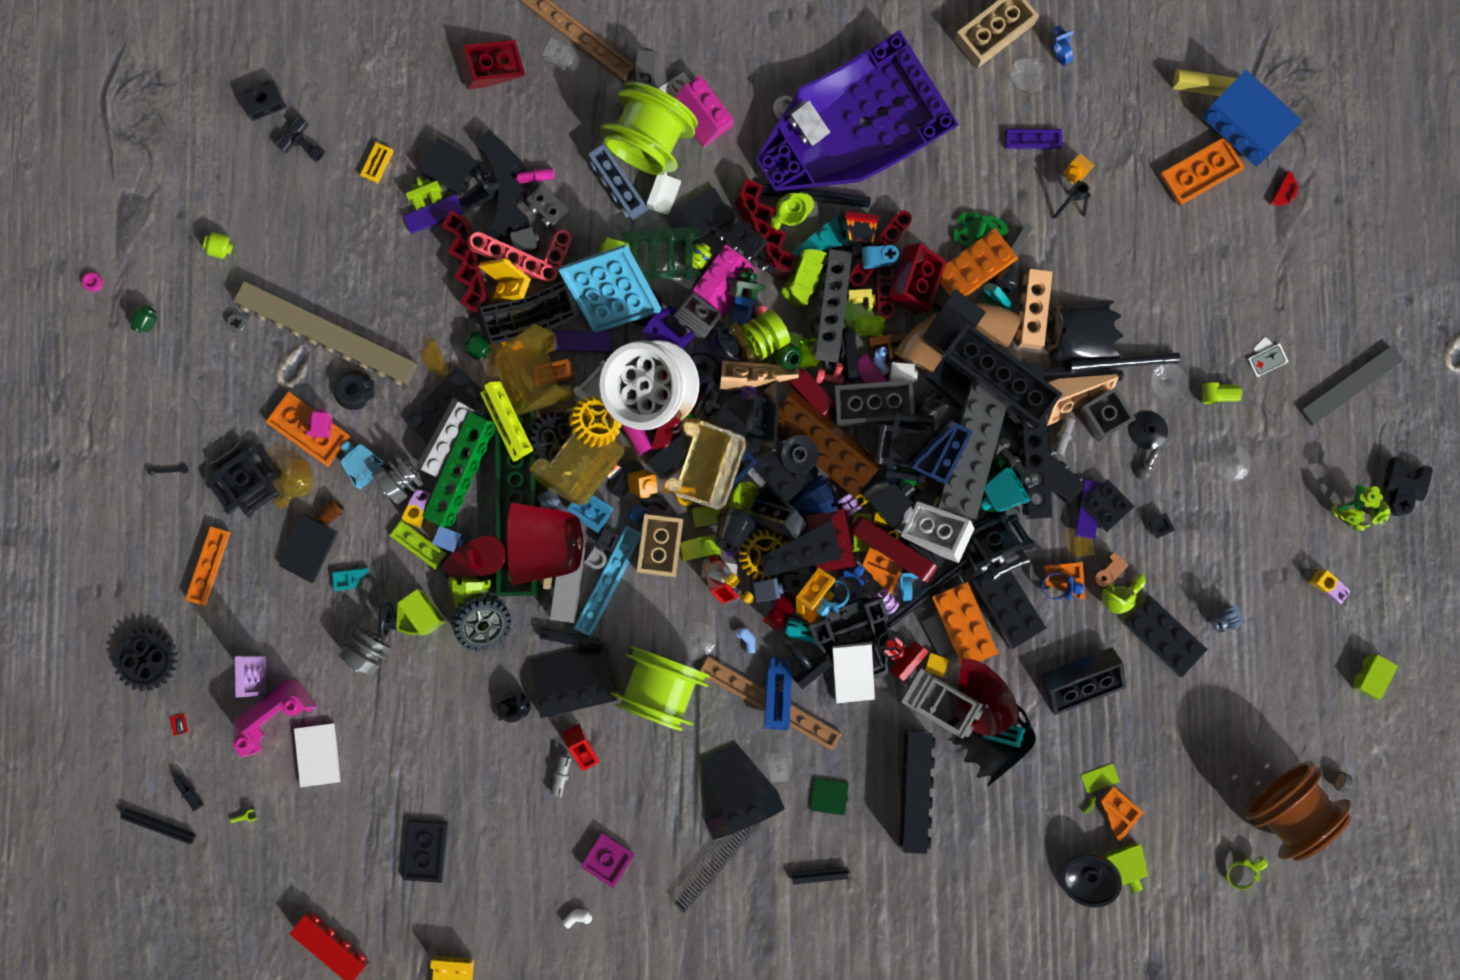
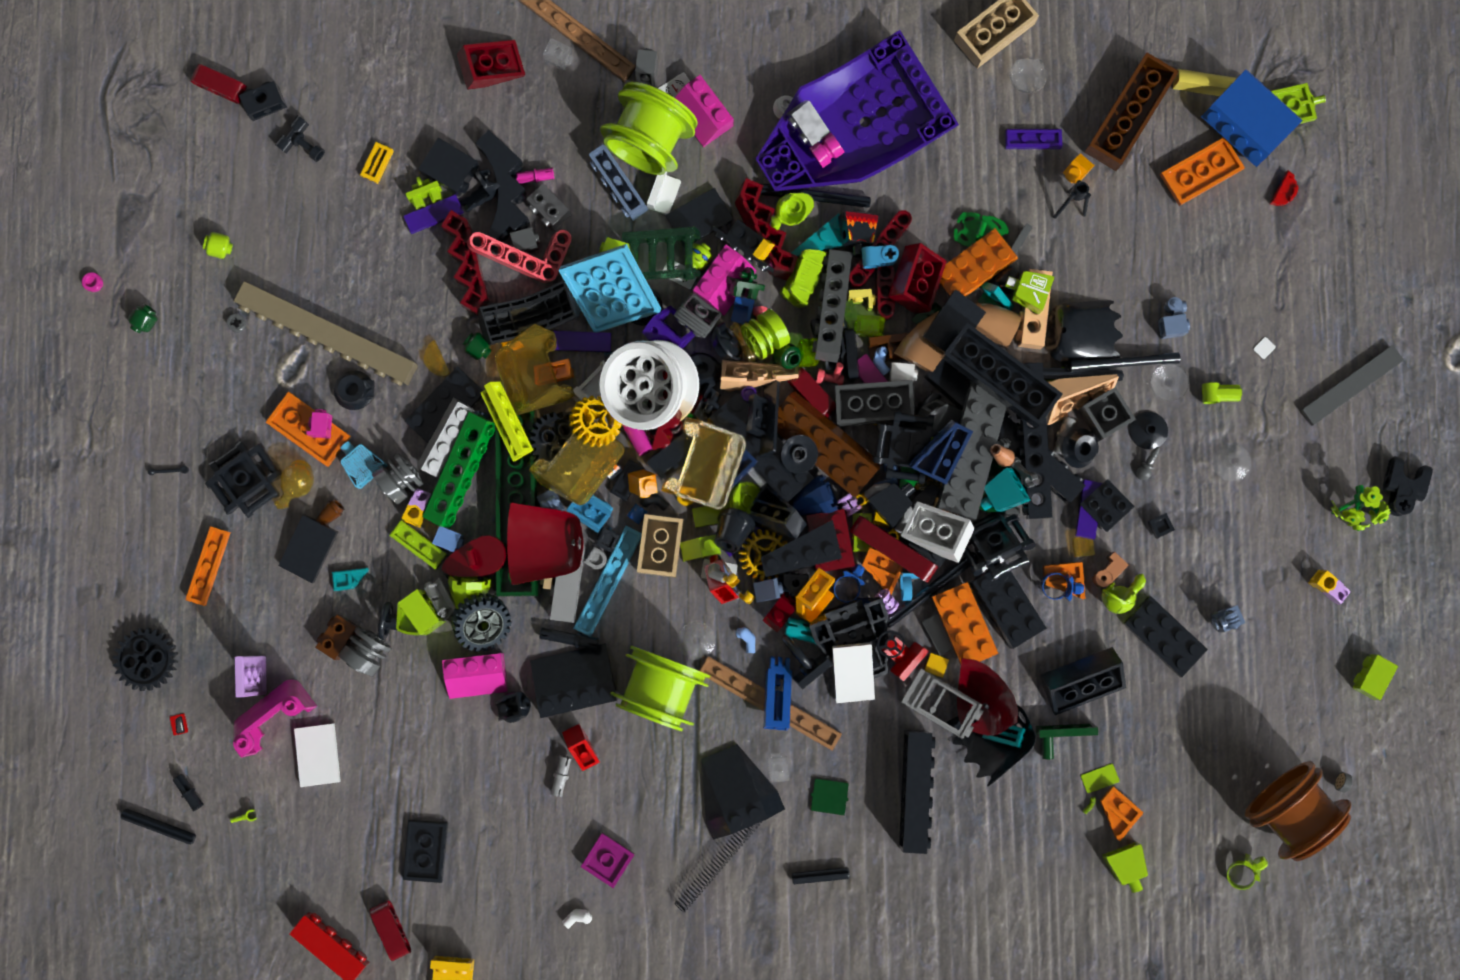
yellow bracket [478,258,531,302] -> none
dark azure piece [816,580,849,617] -> none
blue piece [1052,25,1074,66] -> none
black dish [1061,854,1122,908] -> none
sticker [1248,343,1289,377] -> none
none -> dark red beam [190,64,247,104]
none -> reddish brown brick [315,615,361,660]
none -> dark red beam [369,900,411,961]
none -> light grey hinge [424,578,457,620]
none -> dark pink slope [442,653,508,699]
none -> yellow tile [753,239,775,260]
none -> dark pink wheel [809,132,845,168]
none -> nougat cone [990,444,1015,467]
none -> lime torso [1005,271,1054,314]
none -> dark green piece [1035,723,1098,760]
none -> black piece [1062,428,1099,468]
none -> reddish brown brick [1084,52,1179,171]
none -> sand blue brick [1158,297,1190,339]
none -> lime plate [1271,83,1326,124]

